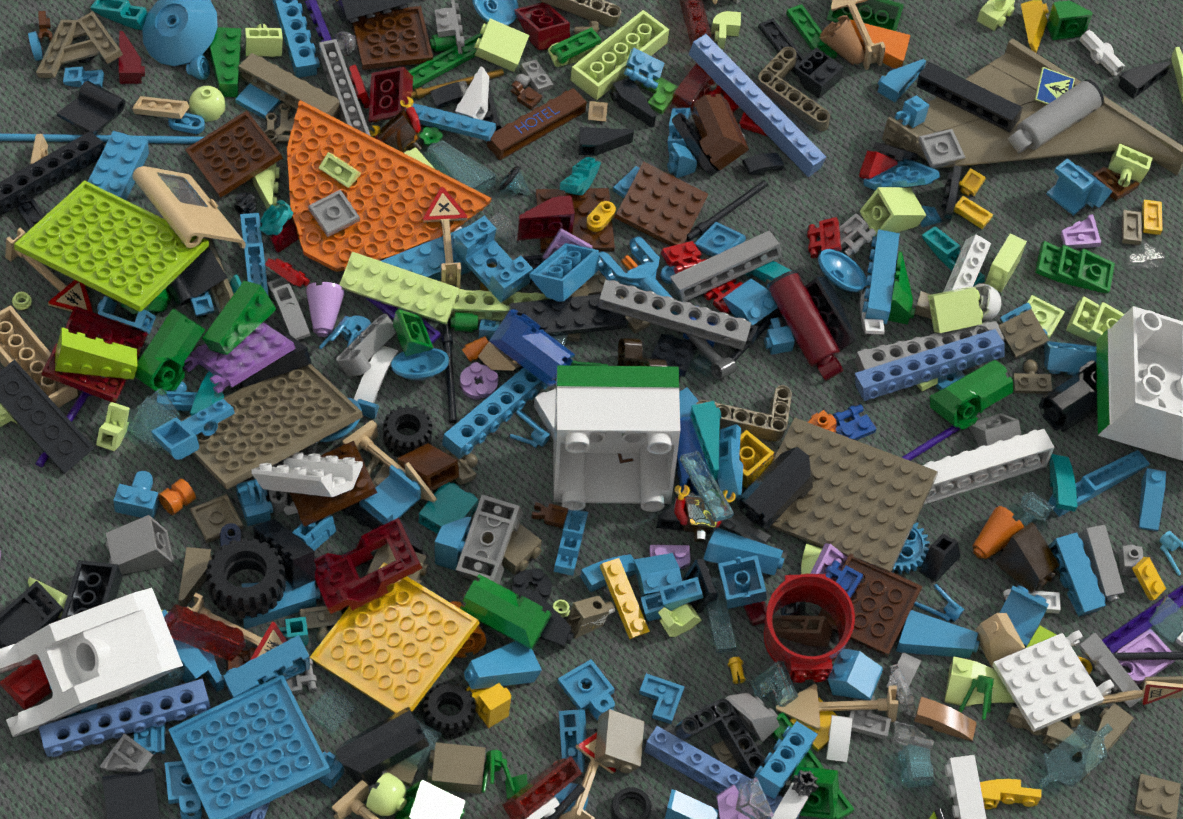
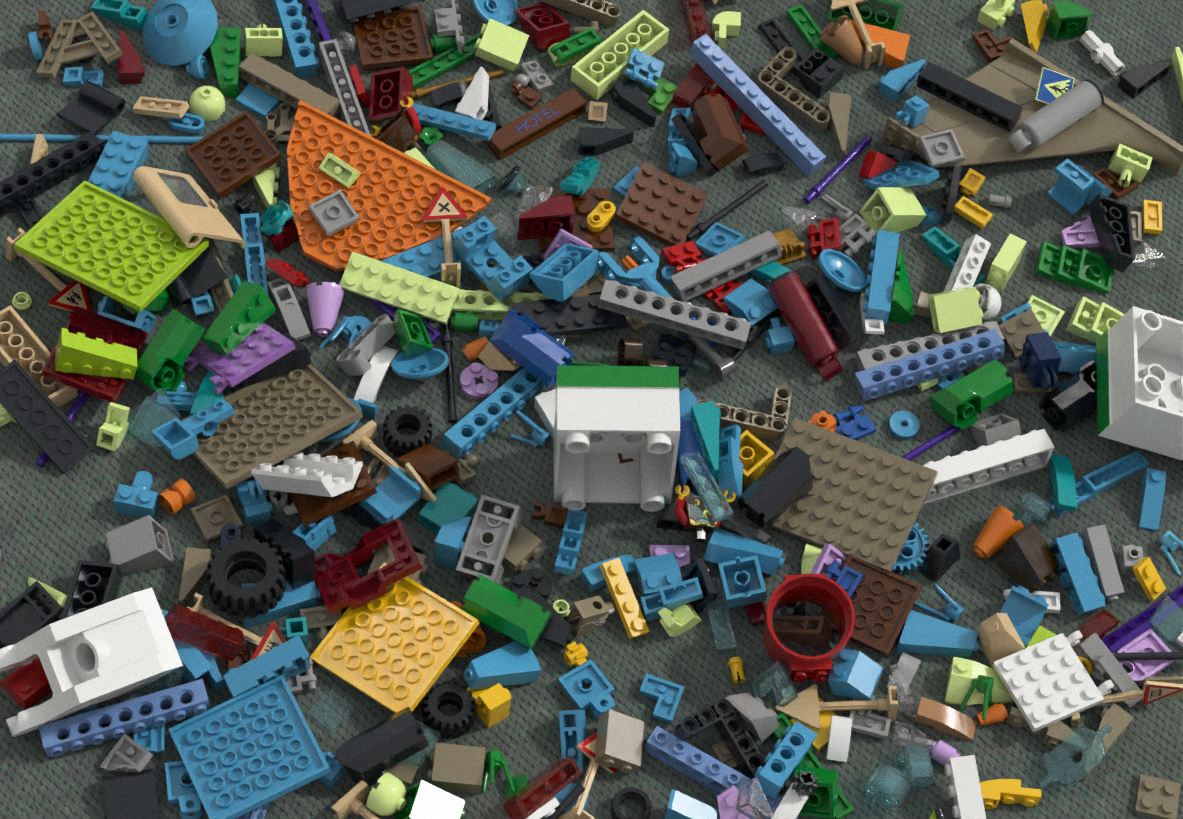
none -> clear plate [514,185,554,220]
none -> yellow gear [563,641,588,668]
none -> pearl gold hinge [773,228,806,265]
none -> clear slope [779,206,818,236]
none -> dark purple bar [804,136,872,204]
none -> light grey plant [805,194,853,226]
none -> dark tan slope [824,92,851,161]
none -> clear light blue brick [864,764,912,812]
none -> dark azure piece [888,411,920,440]
none -> lavender brick [928,740,960,766]
none -> reddish brown plate [972,29,1013,63]
none -> orange cone [976,703,1008,726]
none -> light grey pin [989,194,1012,209]
none -> dark blue brick [1019,332,1061,390]
none -> clear red slope [1077,609,1119,640]
none -> black wedge [1087,194,1135,272]

